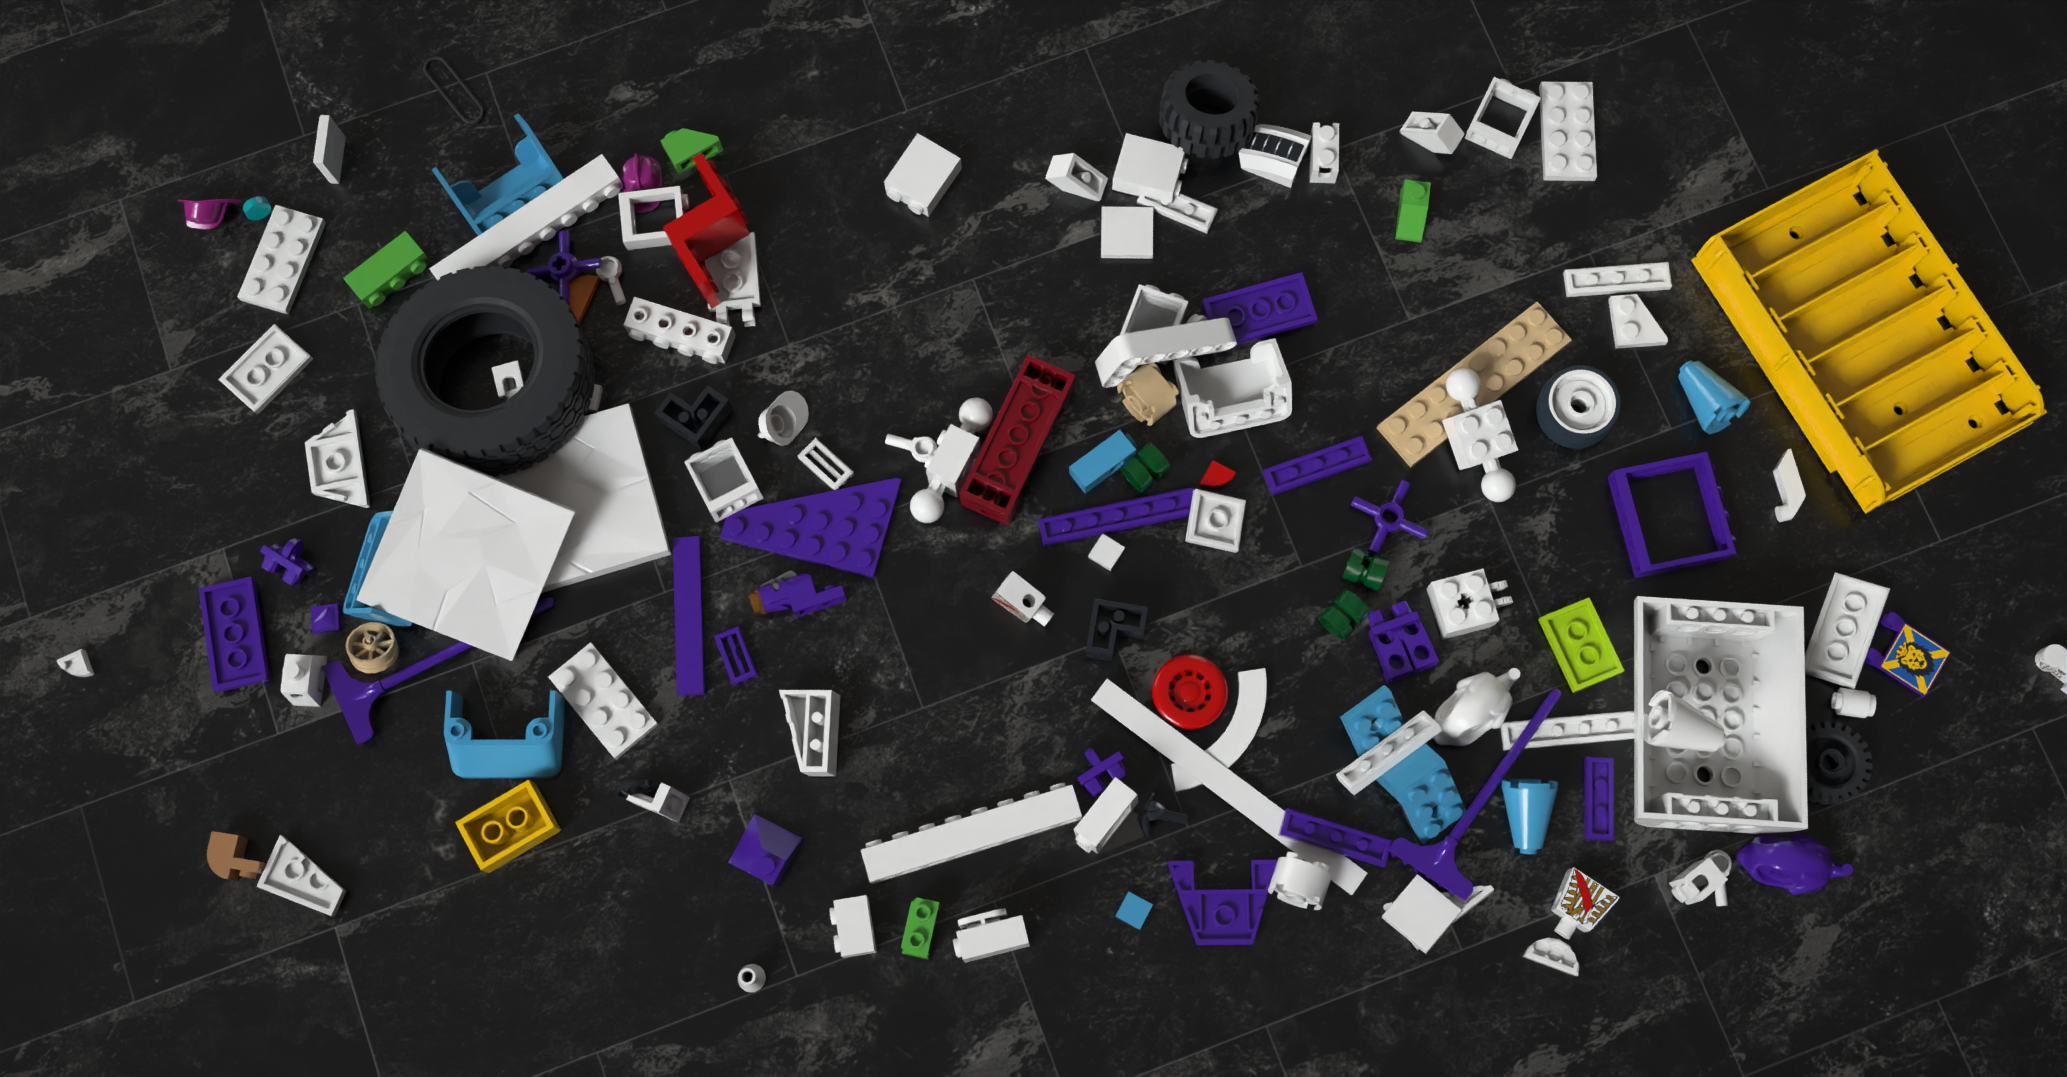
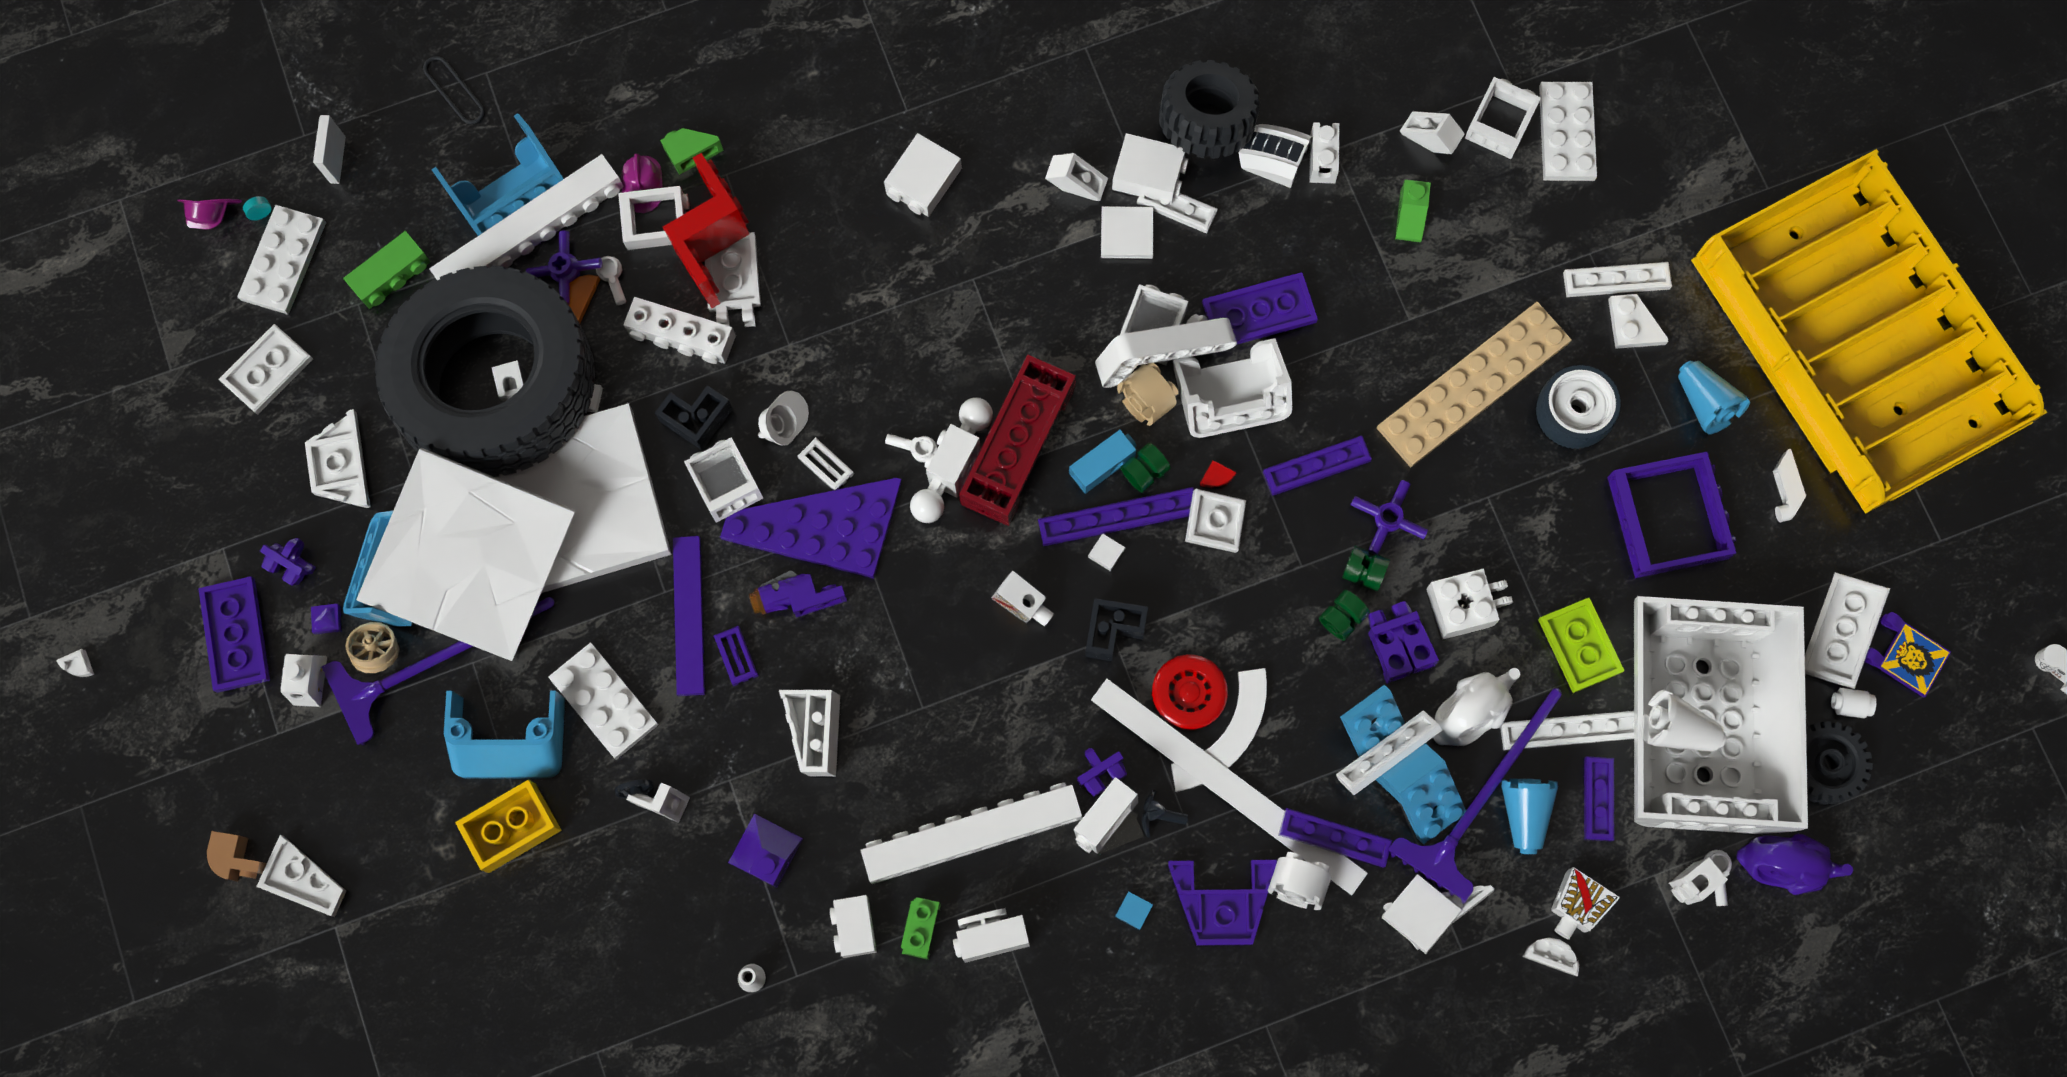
white brick [1442,368,1518,502] -> none

